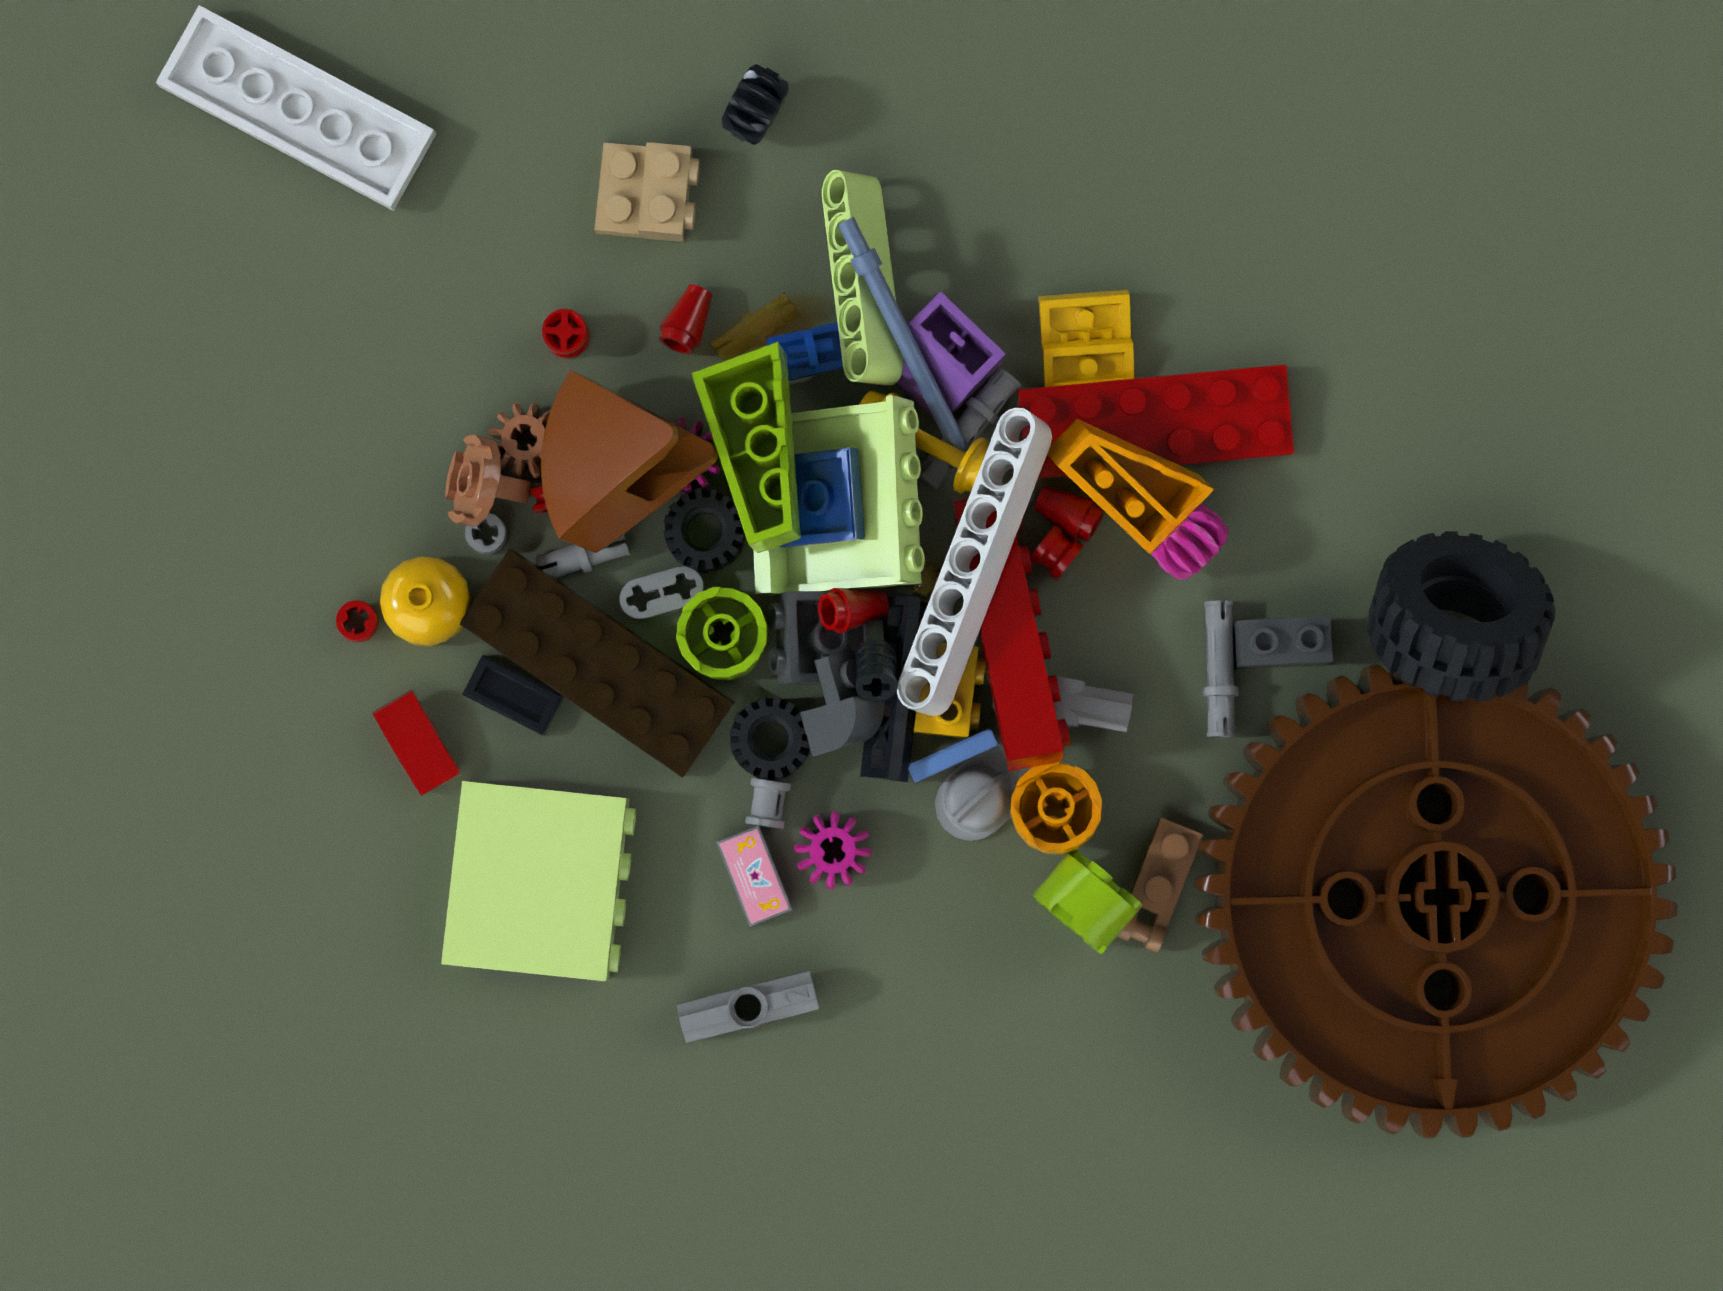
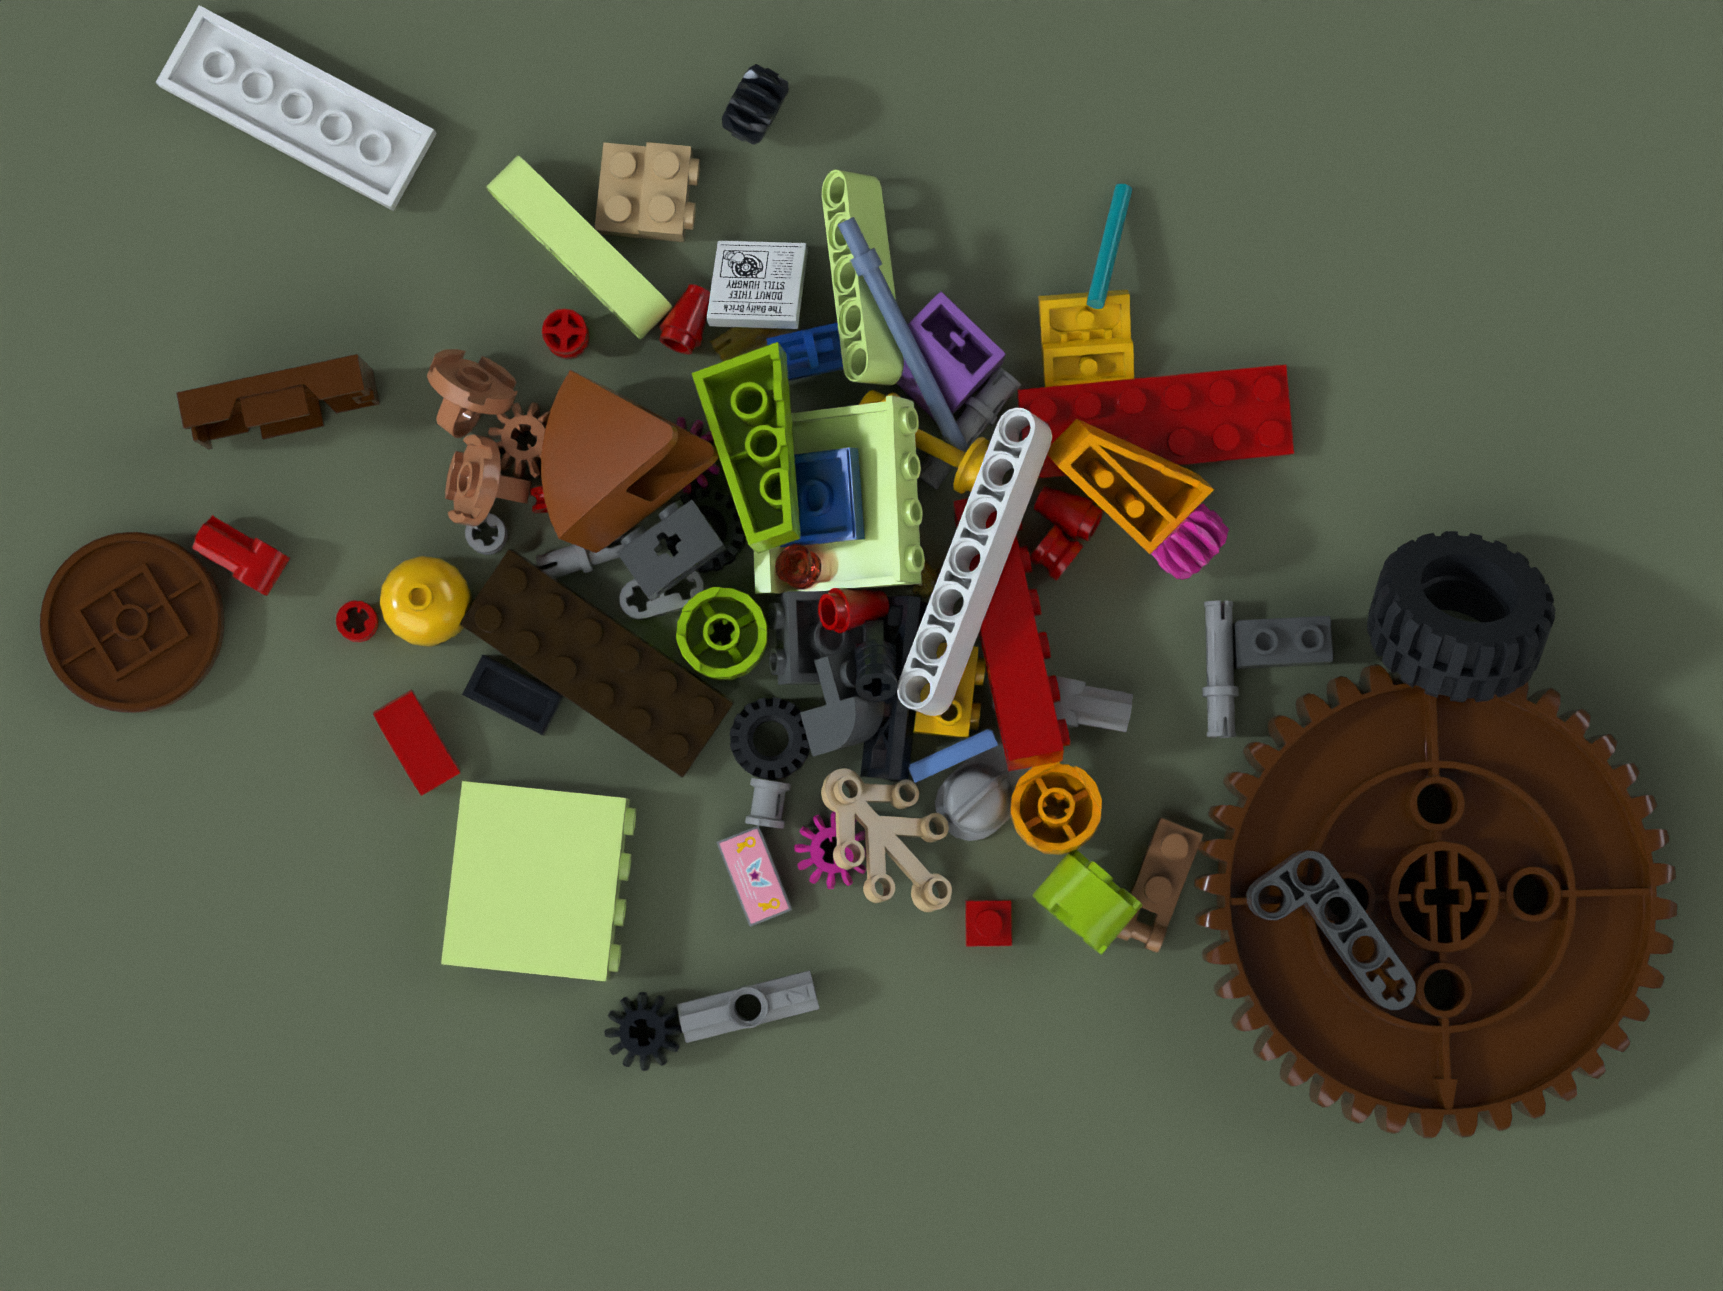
none -> reddish brown plate [40,532,225,713]
none -> reddish brown piece [176,354,380,450]
none -> red piece [192,515,291,596]
none -> nougat tile [427,349,518,438]
none -> yellowish green beam [486,155,673,340]
none -> black gear [605,992,682,1071]
none -> dark grey brick [616,500,726,601]
none -> white tile [707,241,808,329]
none -> clear red bush [775,544,822,590]
none -> tan plant [821,768,952,912]
none -> red plate [965,900,1012,947]
none -> teal bar [1087,184,1132,309]
none -> dark grey beam [1247,850,1416,1010]

